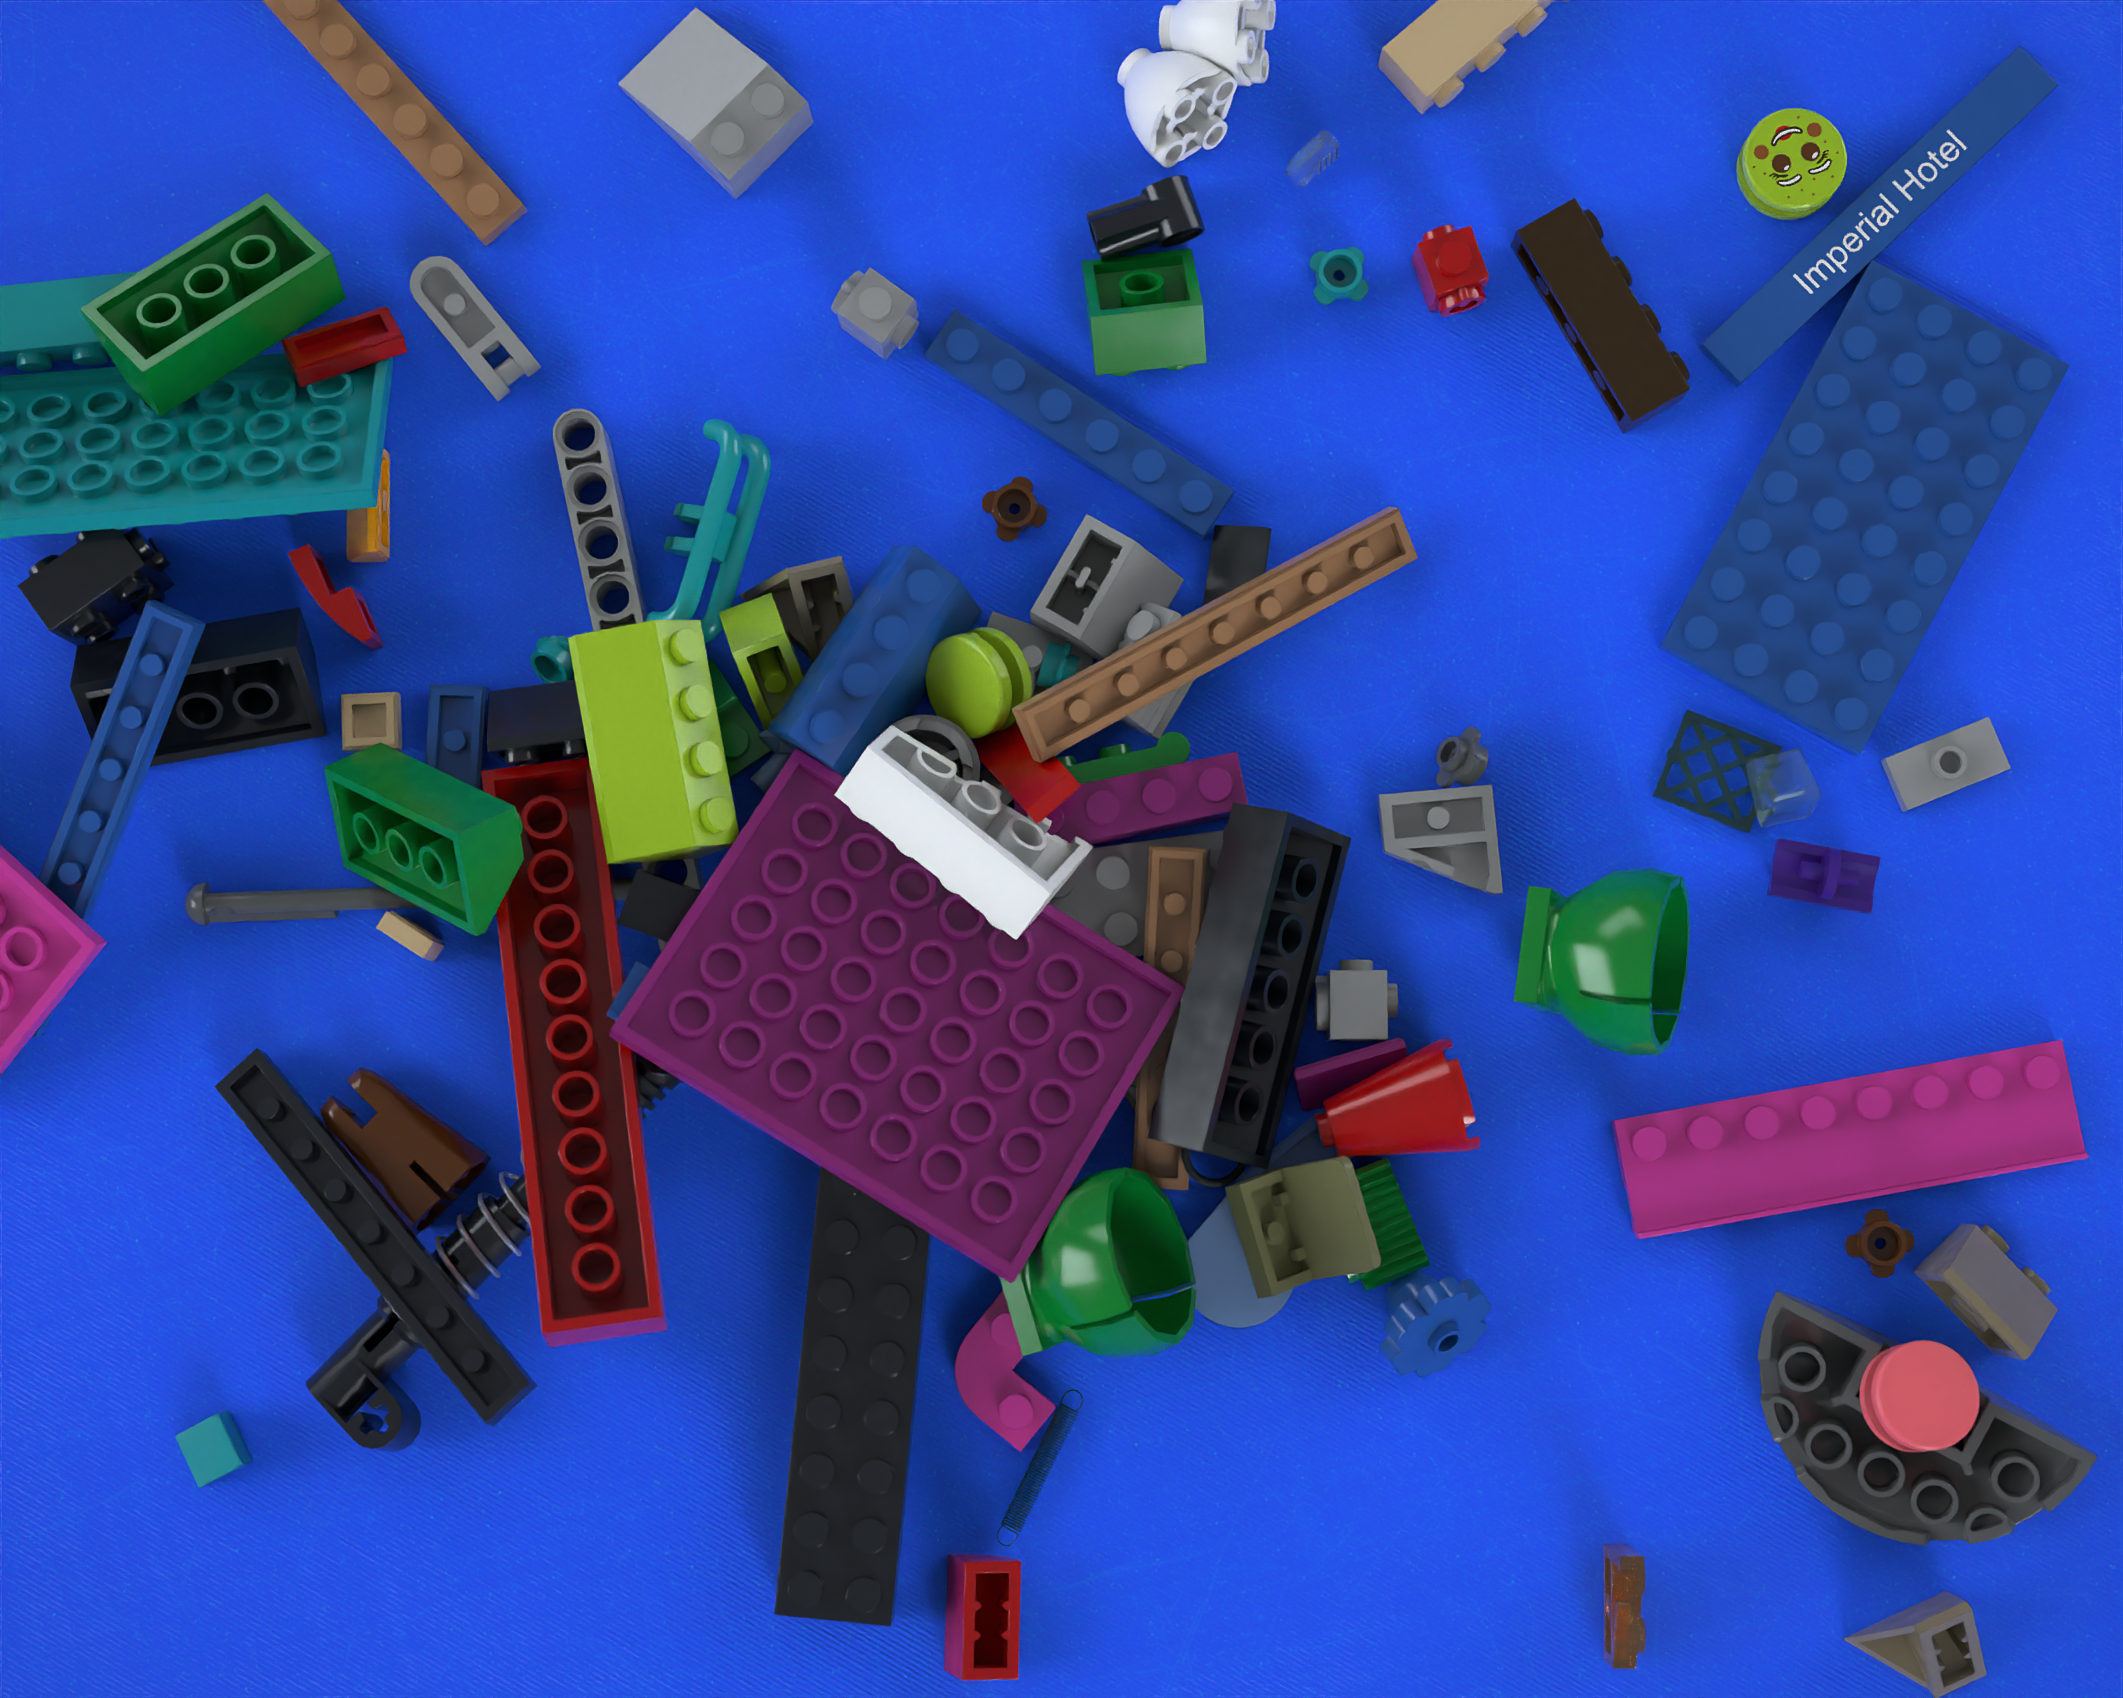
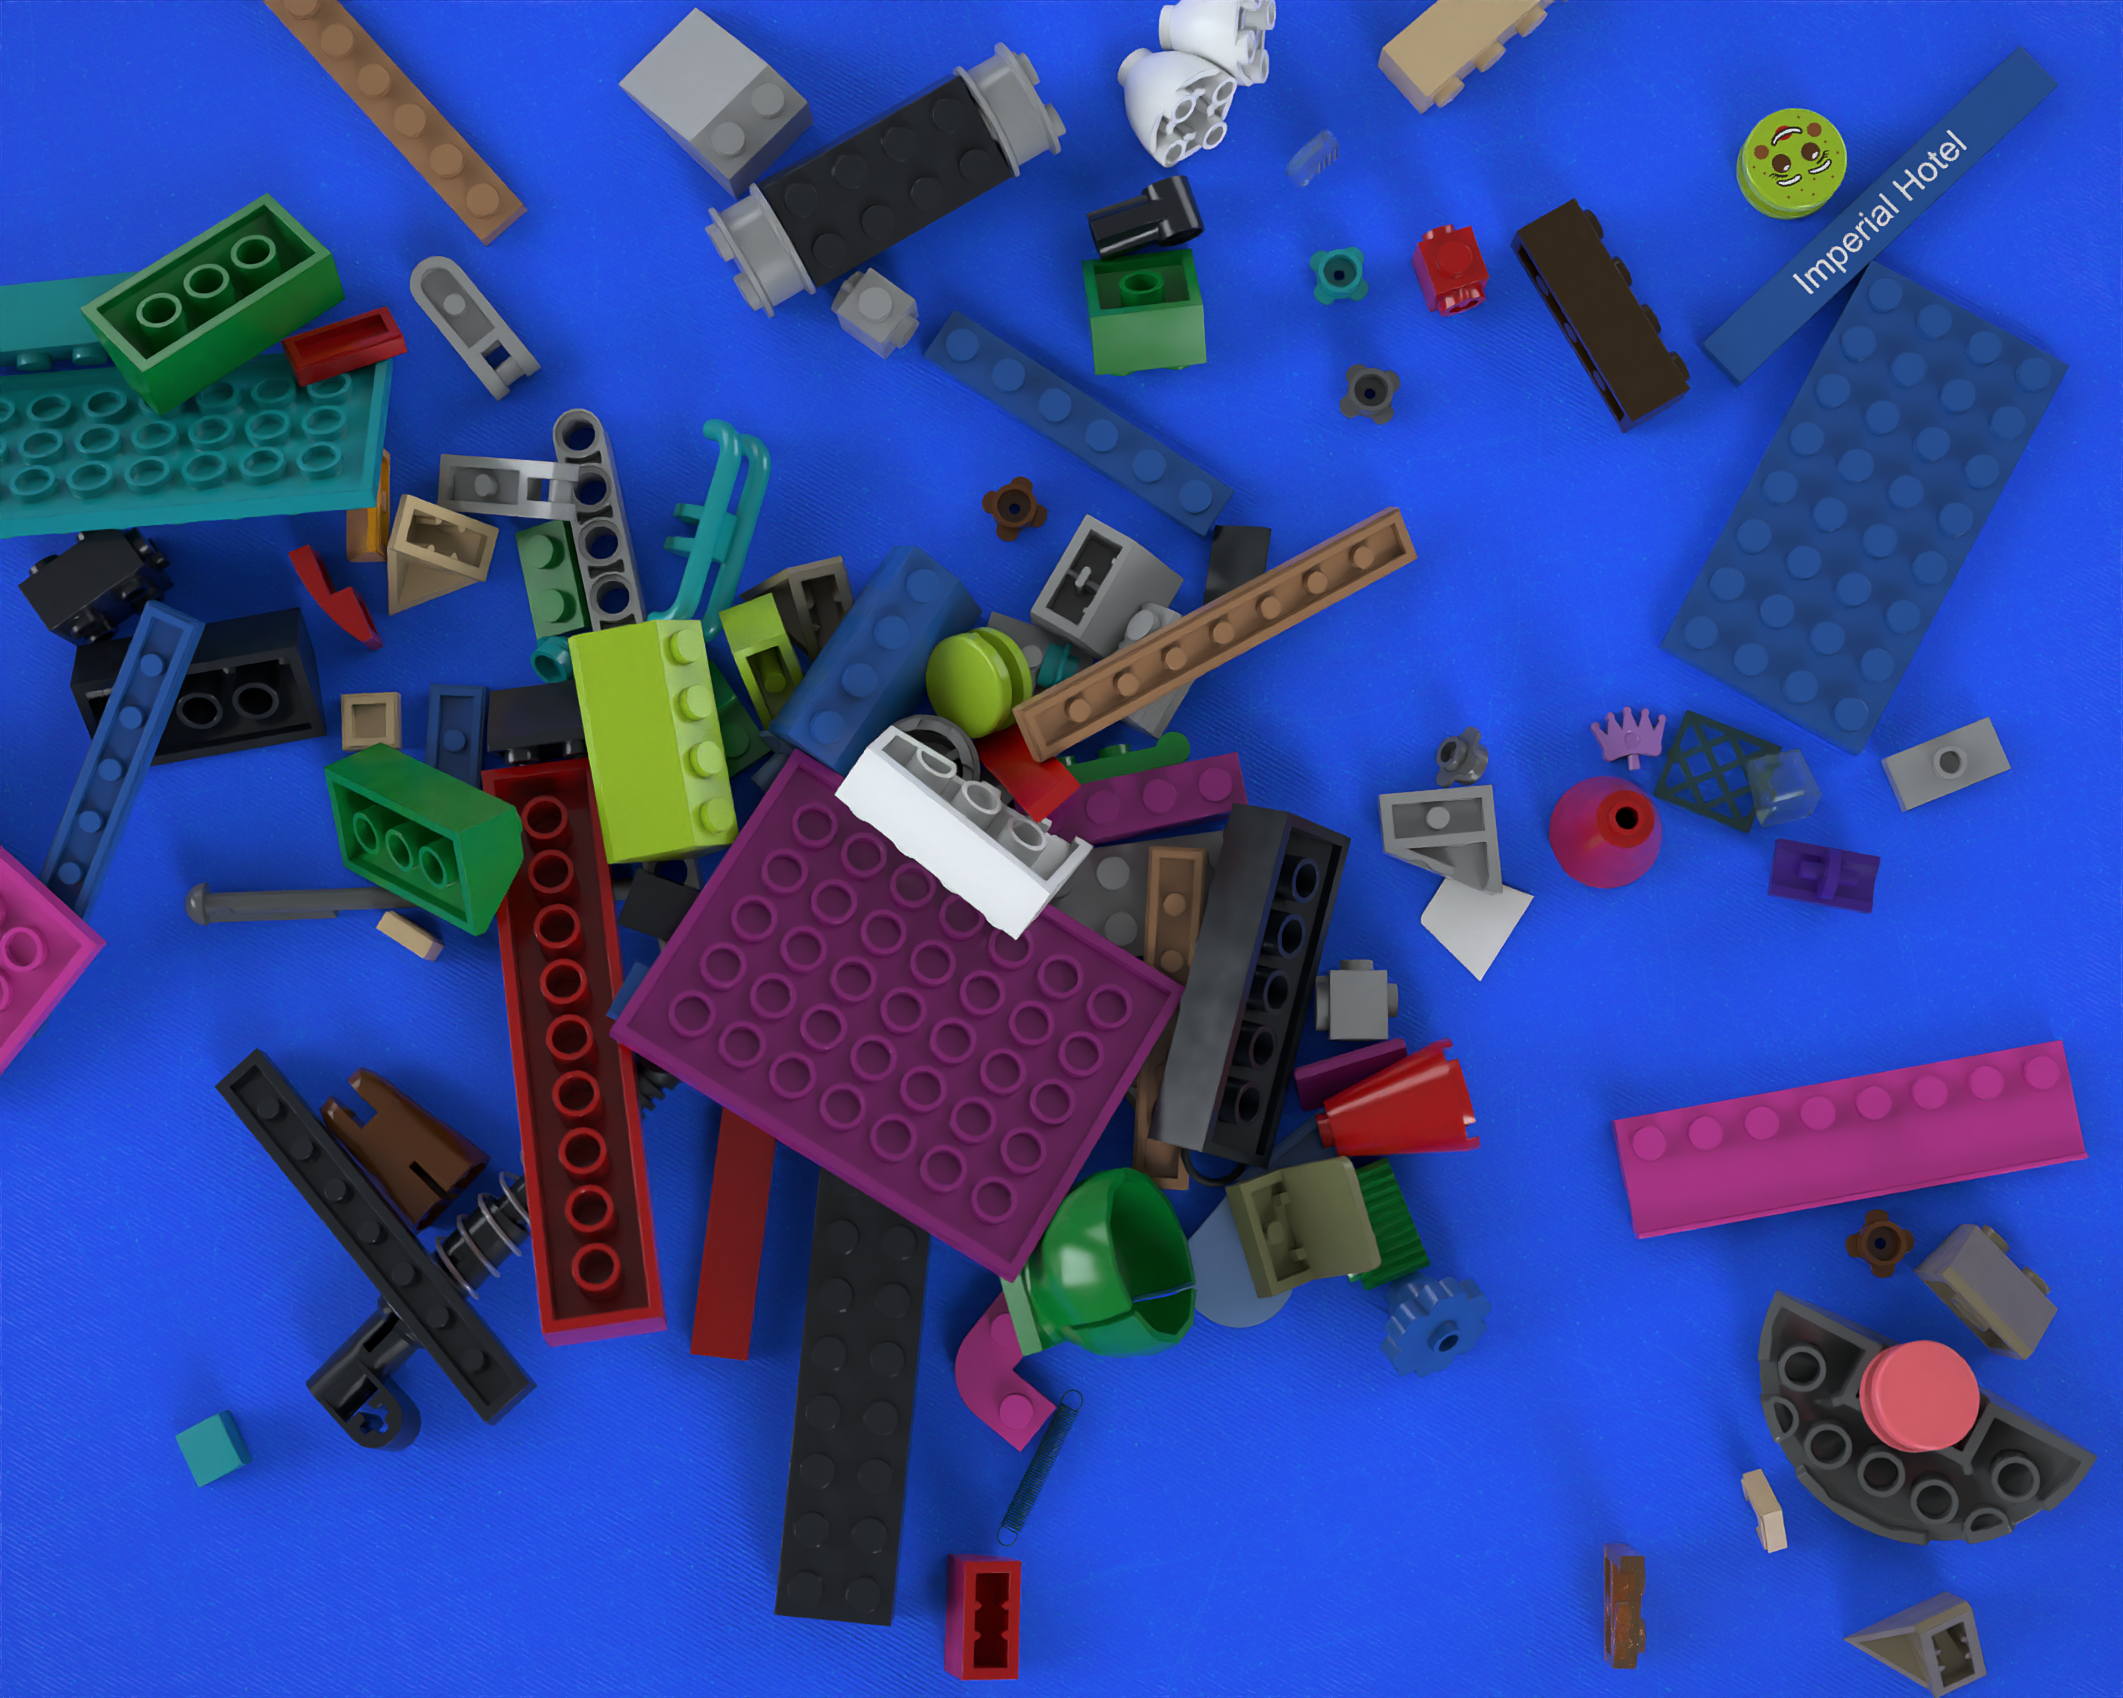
green plate [1514,868,1690,1055] -> none
none -> tan slope [387,494,499,616]
none -> light grey plate [437,454,579,521]
none -> green plate [515,520,593,641]
none -> red tile [690,1106,777,1361]
none -> black brick [704,42,1066,319]
none -> dark grey plate [1339,364,1400,425]
none -> white sticker [1421,878,1534,981]
none -> cone [1548,776,1662,889]
none -> medium lavender piece [1590,707,1666,771]
none -> tan tile [1741,1469,1788,1553]

